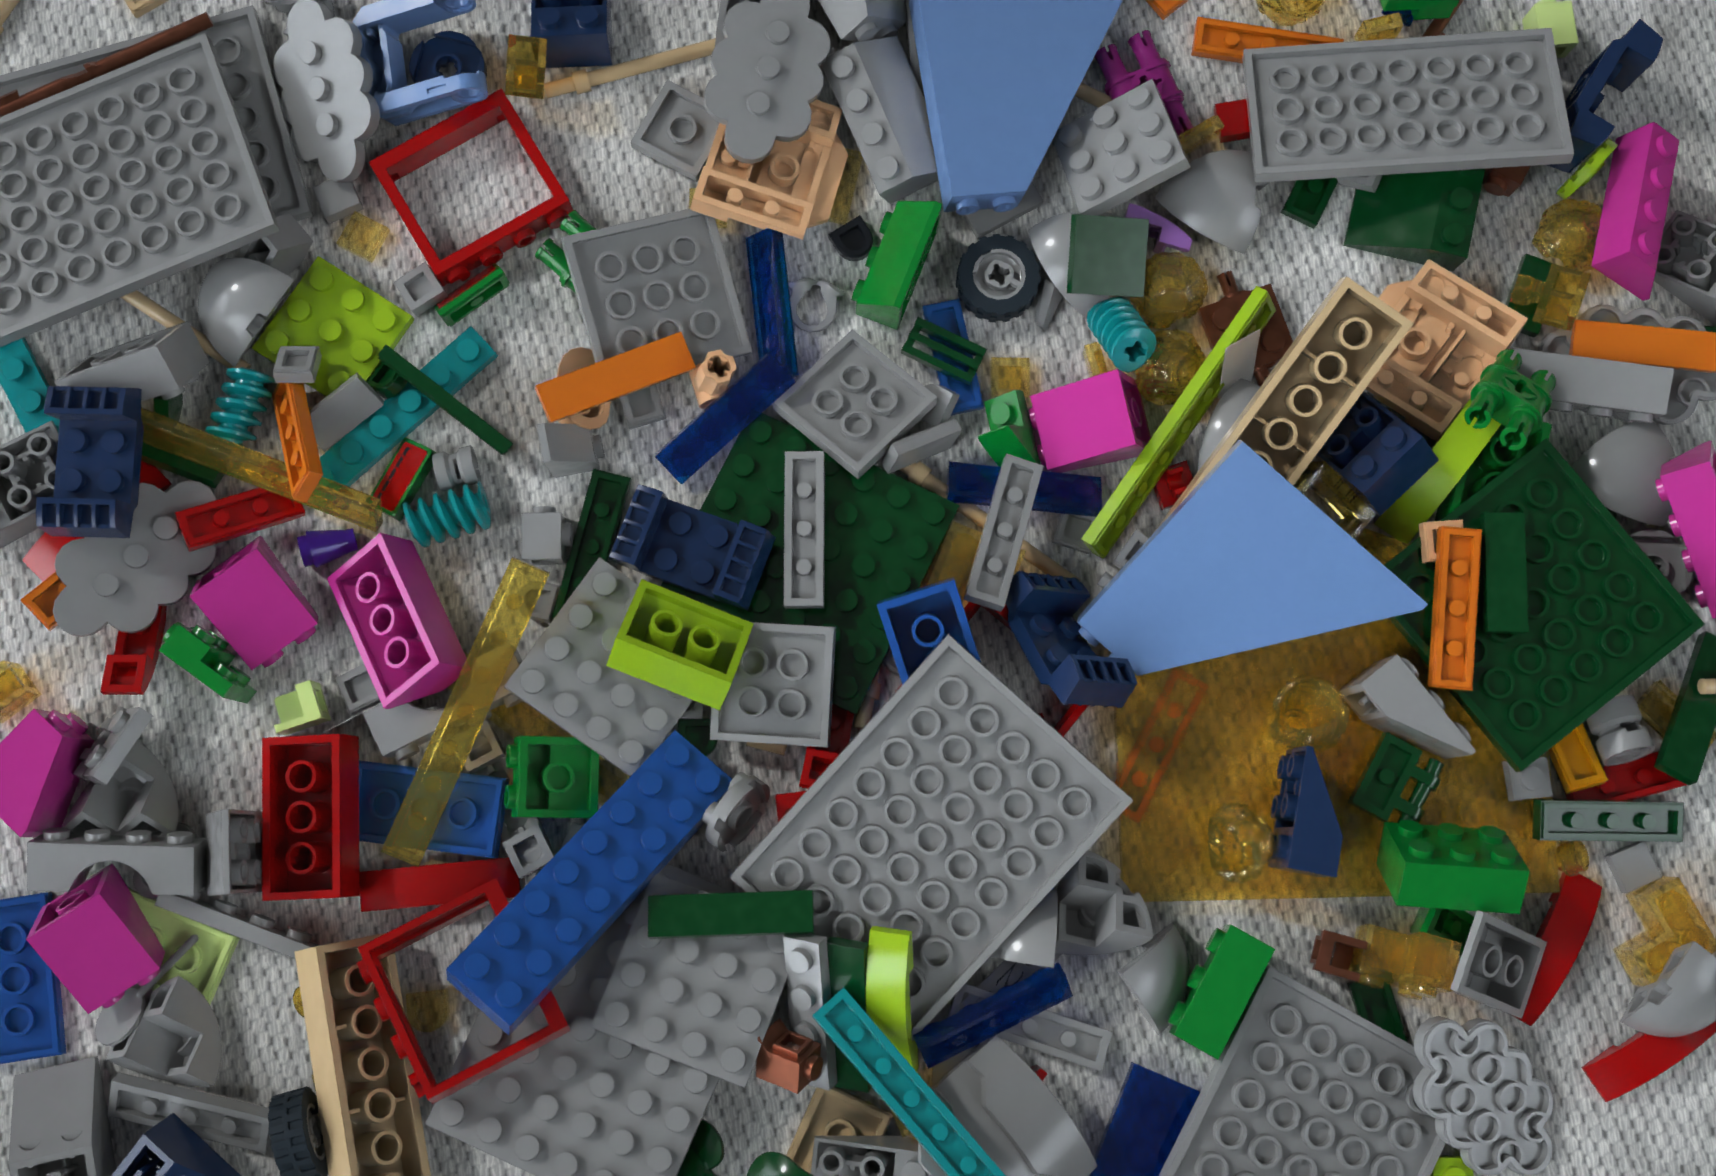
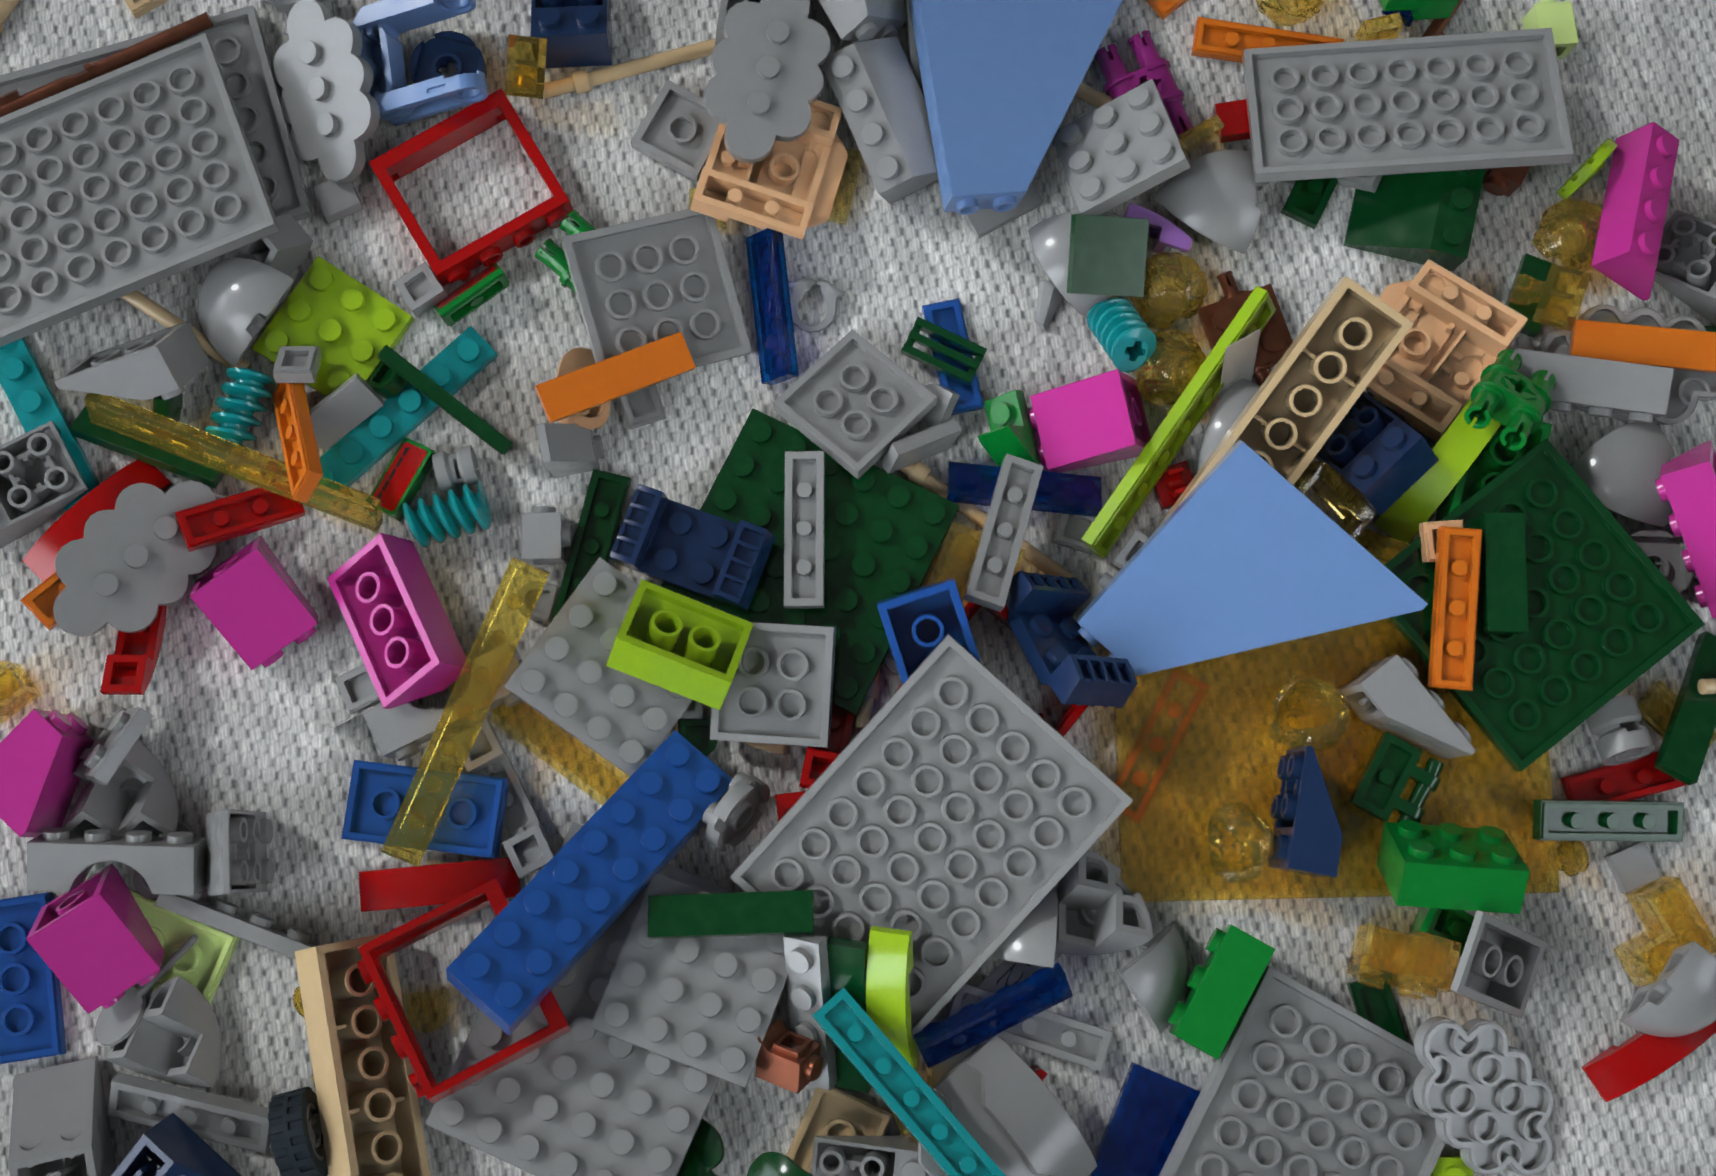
dark blue plate [36,386,144,538] -> none
green plate [159,622,257,704] -> none
red brick [262,734,360,901] -> none
yellowish green panel [274,680,331,735] -> none
dark purple cone [297,528,359,568] -> none
clear yellow tile [336,211,390,263] -> none
green plate [504,736,599,818] -> none
clear blue plate [655,351,796,485] -> none
light nougat piece [688,349,737,409] -> none
black tile [828,215,873,261] -> none
green slope [851,201,943,330] -> none
black wheel [956,234,1041,323] -> none
clear yellow tile [990,357,1030,398] -> none
clear yellow tile [1083,342,1107,378] -> none
copper window [1310,930,1368,982] -> none
light grey plate [1502,757,1553,801] -> none
red slope [1511,867,1602,1026] -> none
dark blue plate [1547,19,1663,173] -> none
light orange tile [1548,723,1608,794] -> none

